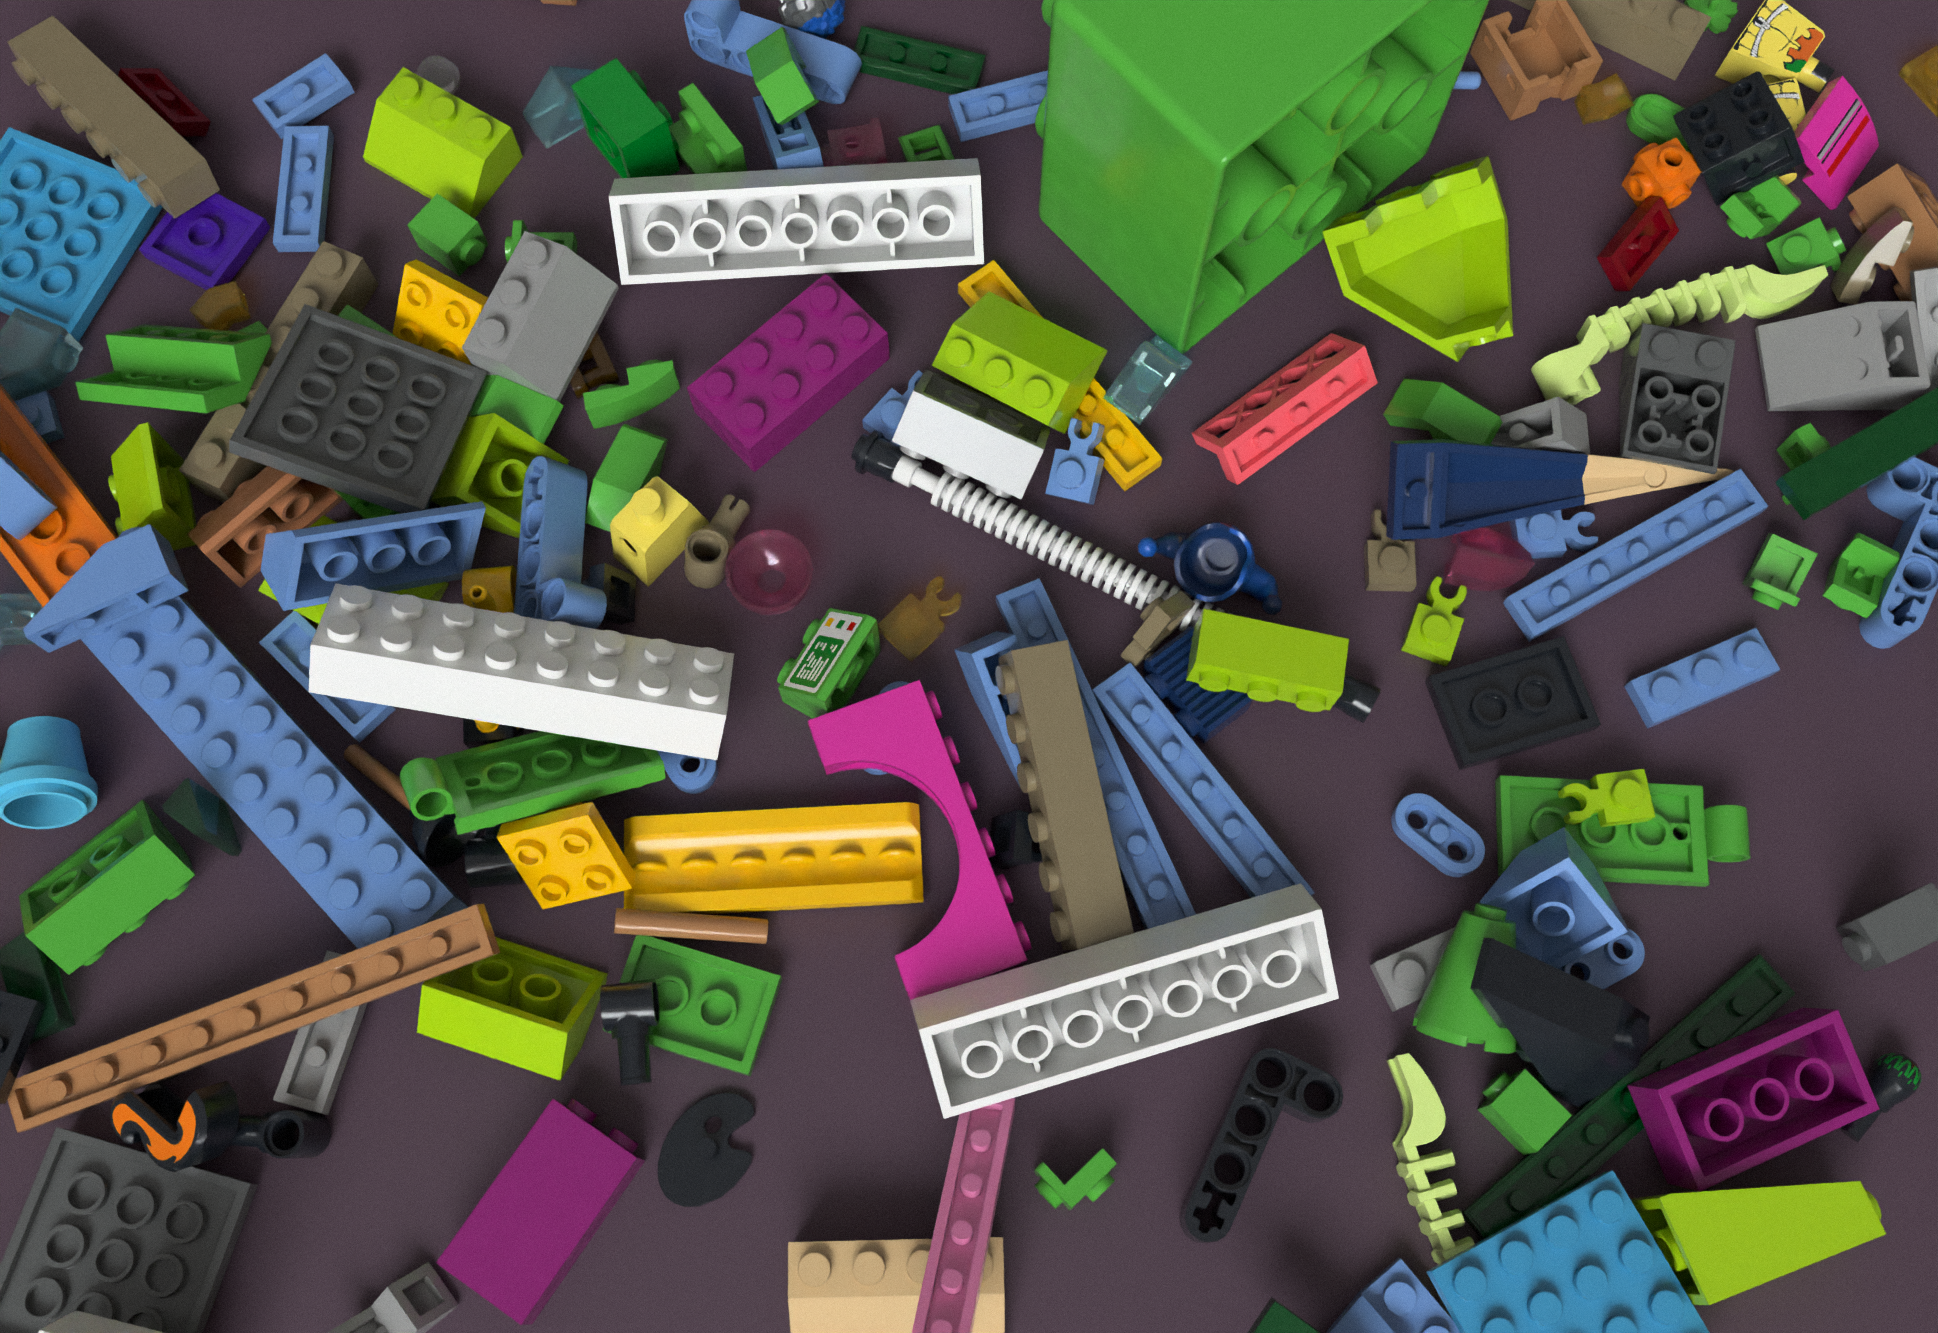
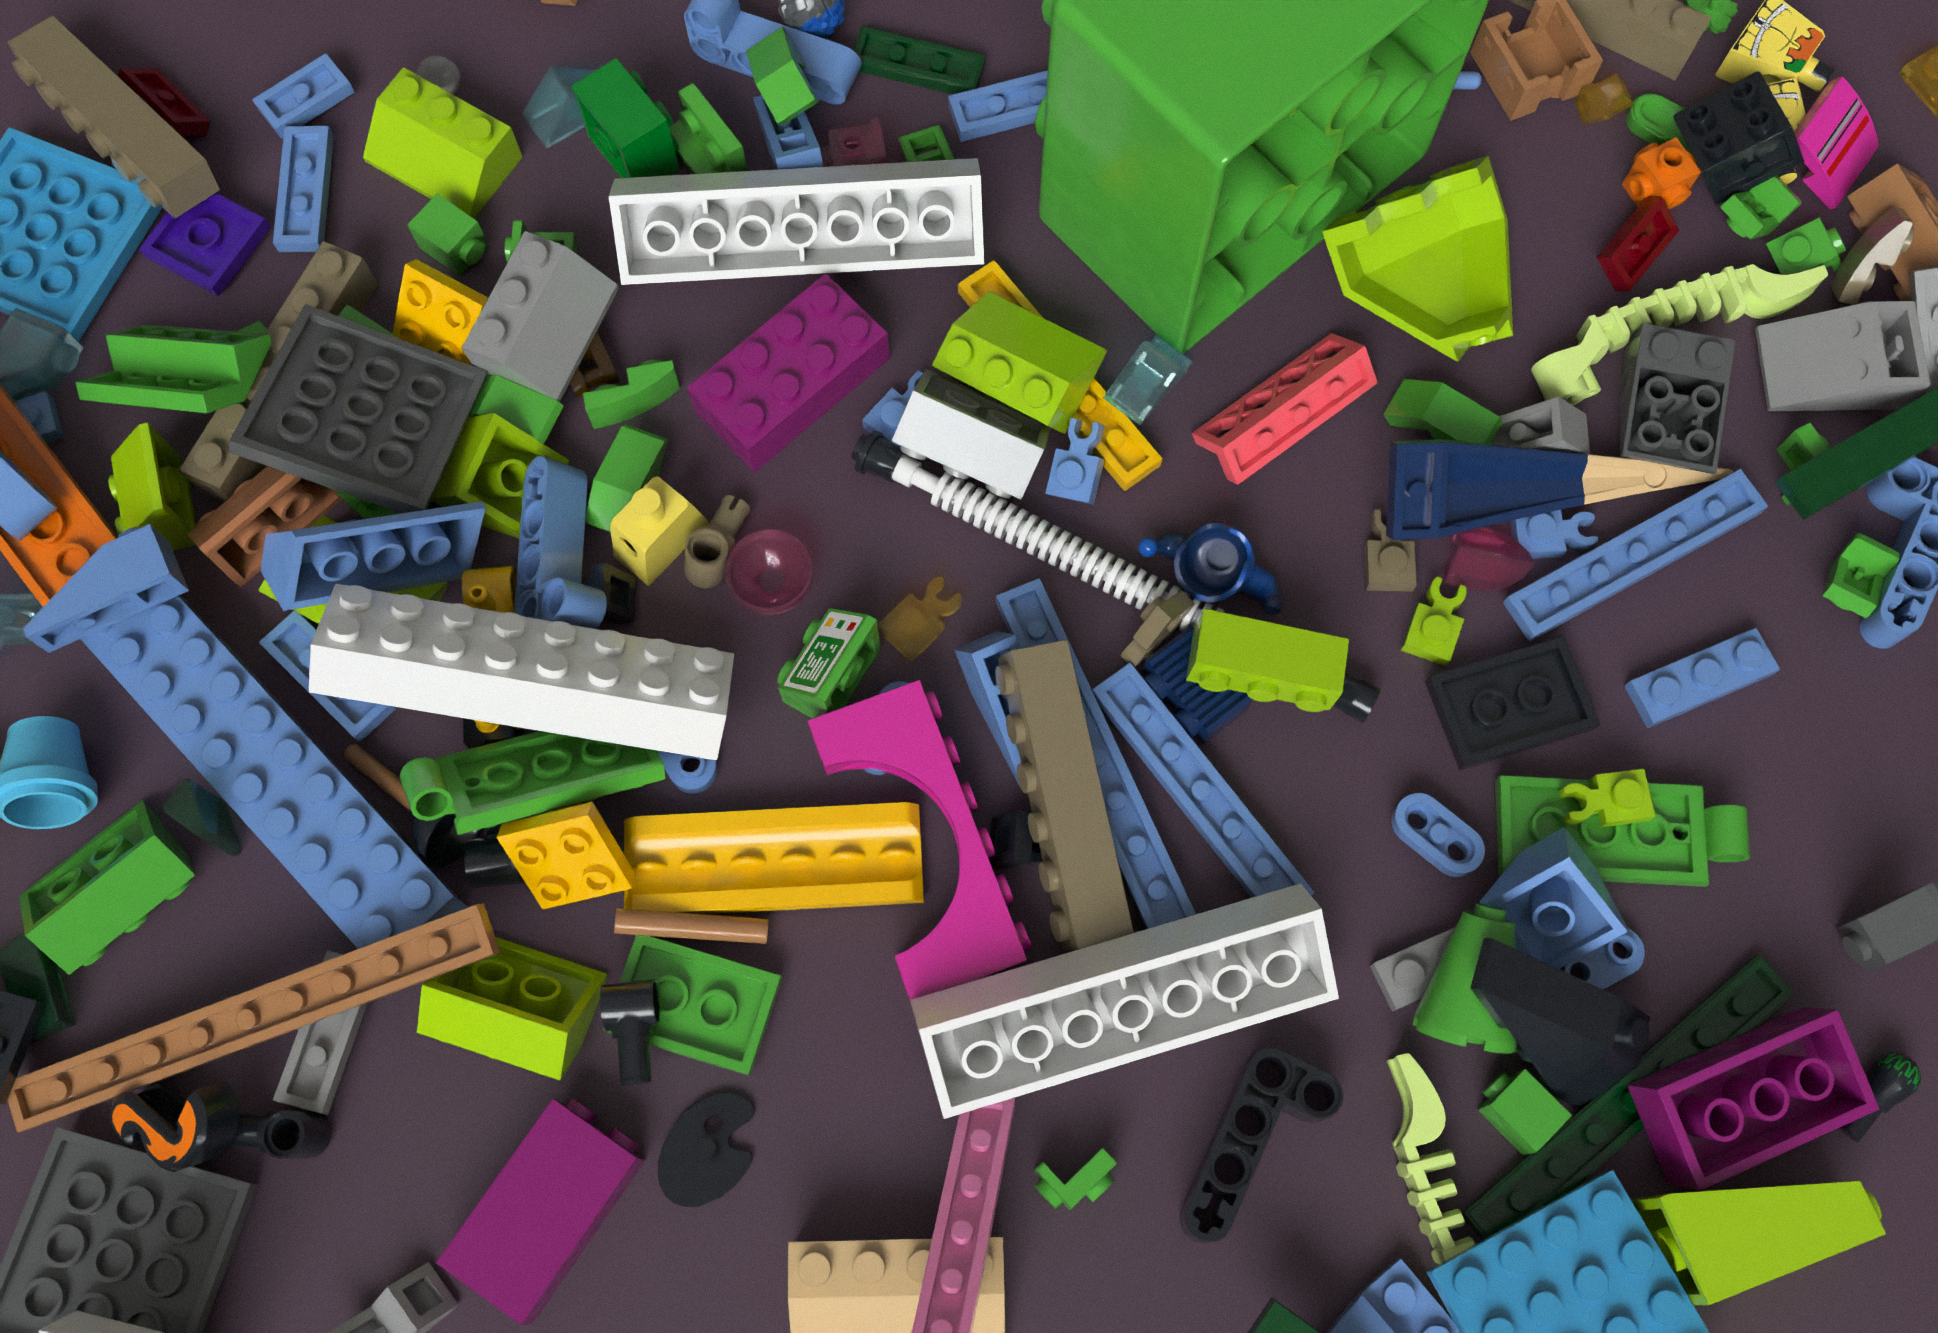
clear yellow piece [189,281,251,331] -> none
bright green bracket [1742,533,1818,610] -> none

